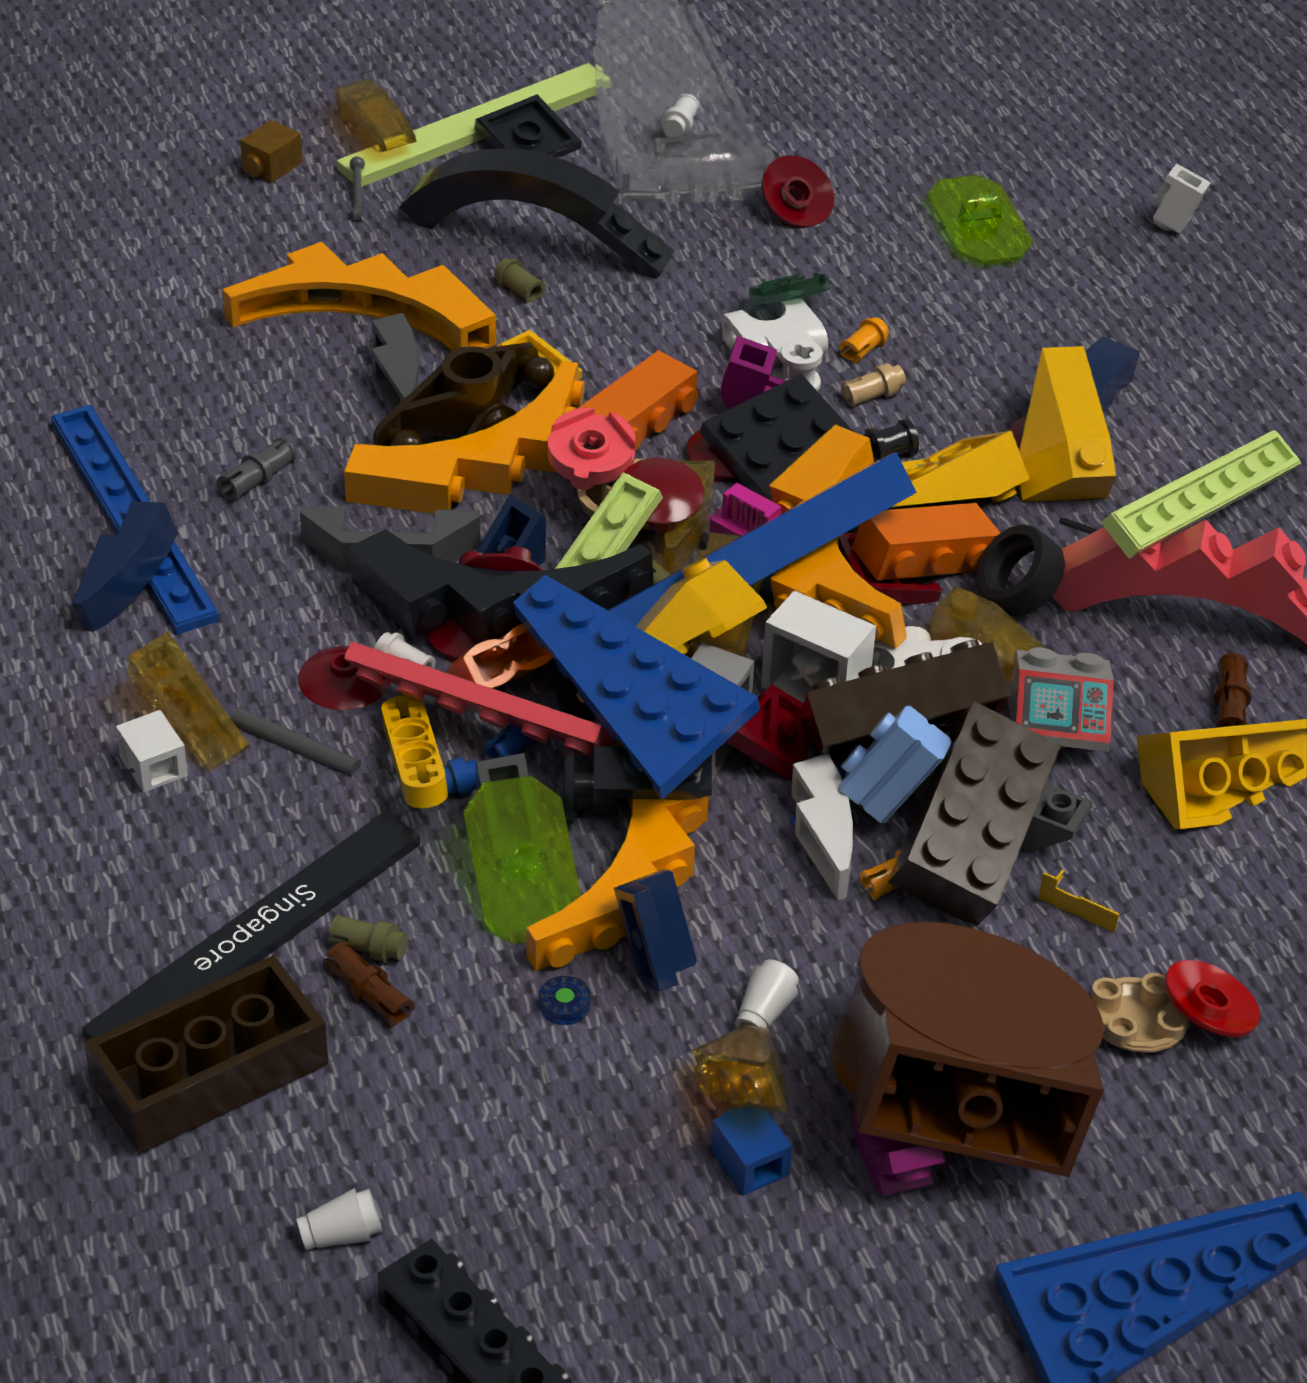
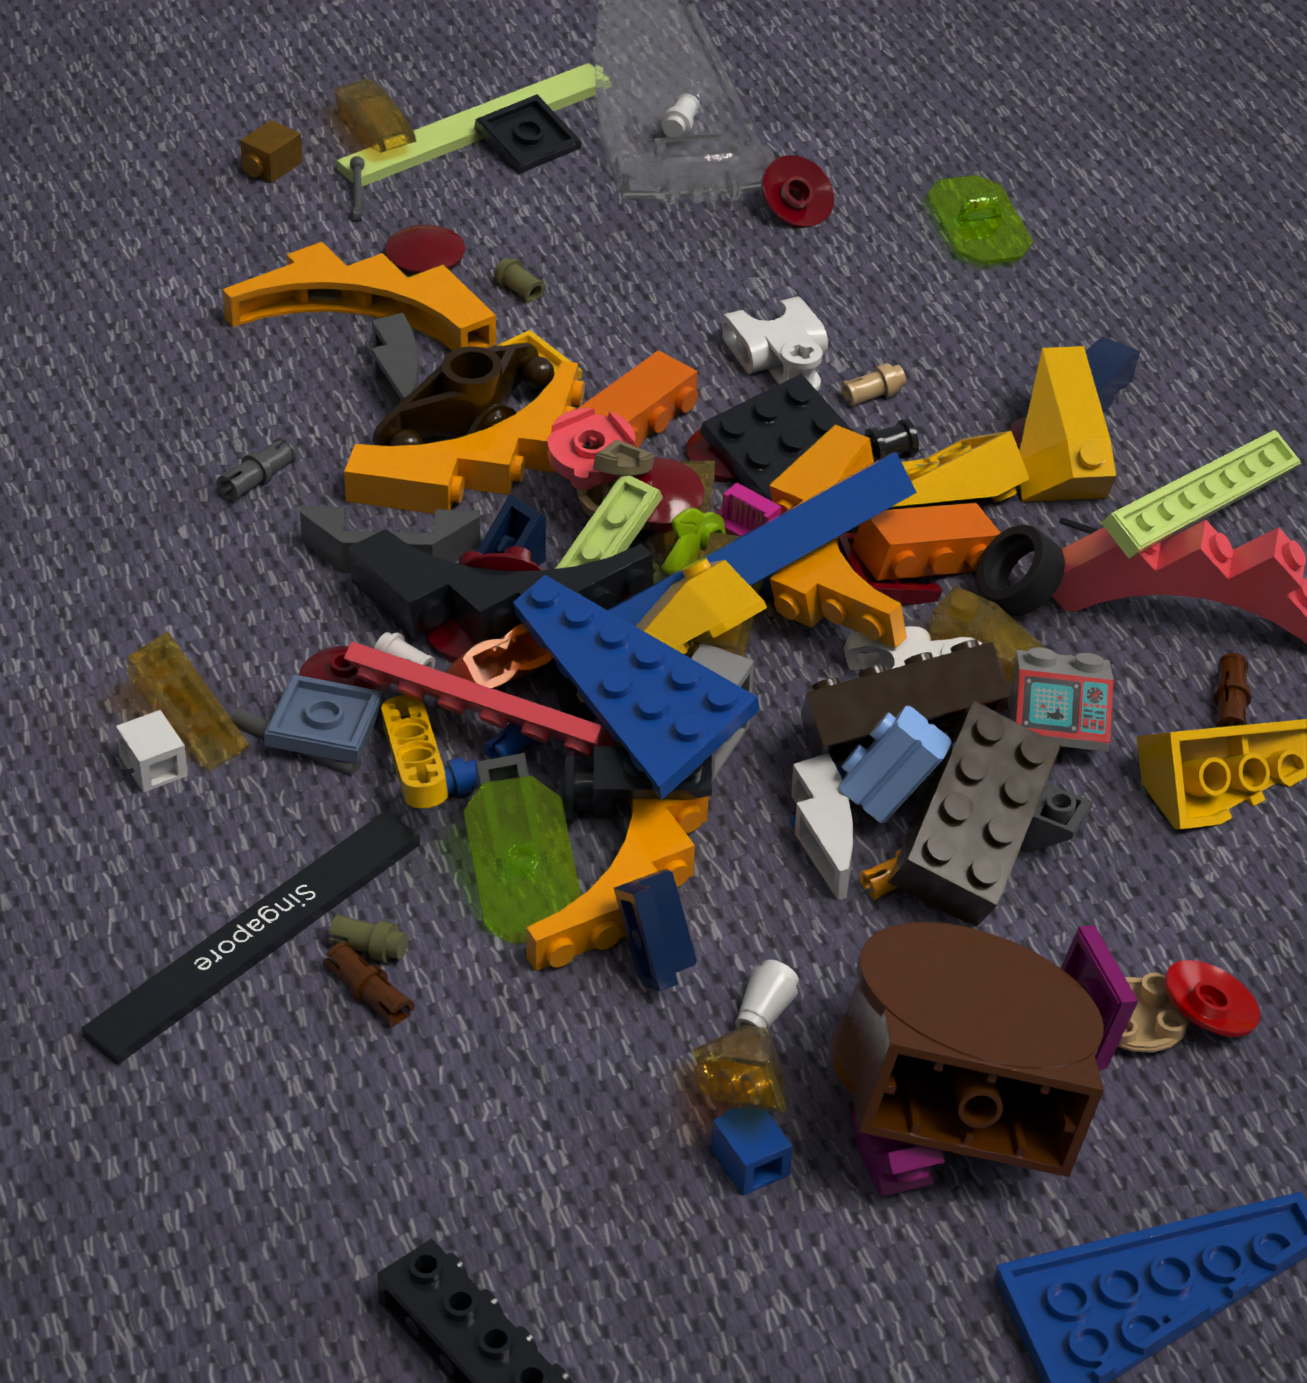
blue tile [51,405,219,635] -> none
dark blue slope [72,502,178,632] -> none
dark brown brick [84,955,328,1154] -> none
white cone [297,1188,382,1250] -> none
black arch [399,148,675,279] -> none
clear blue tile [539,976,591,1025] -> none
magenta brick [721,335,785,409] -> none
dark red wing [726,684,807,781] -> none
clear green tile [748,272,830,305] -> none
white brick [761,590,876,703] -> none
light orange pin [839,317,889,363] -> none
yellow piece [1038,869,1119,933] -> none
white brick [1153,164,1211,233] -> none
none -> sand blue tile [264,674,383,764]
none -> dark red dish [385,224,465,273]
none -> dark tan tile [593,440,655,475]
none -> lime plate [661,508,726,575]
none -> magenta tile [1061,925,1138,1071]

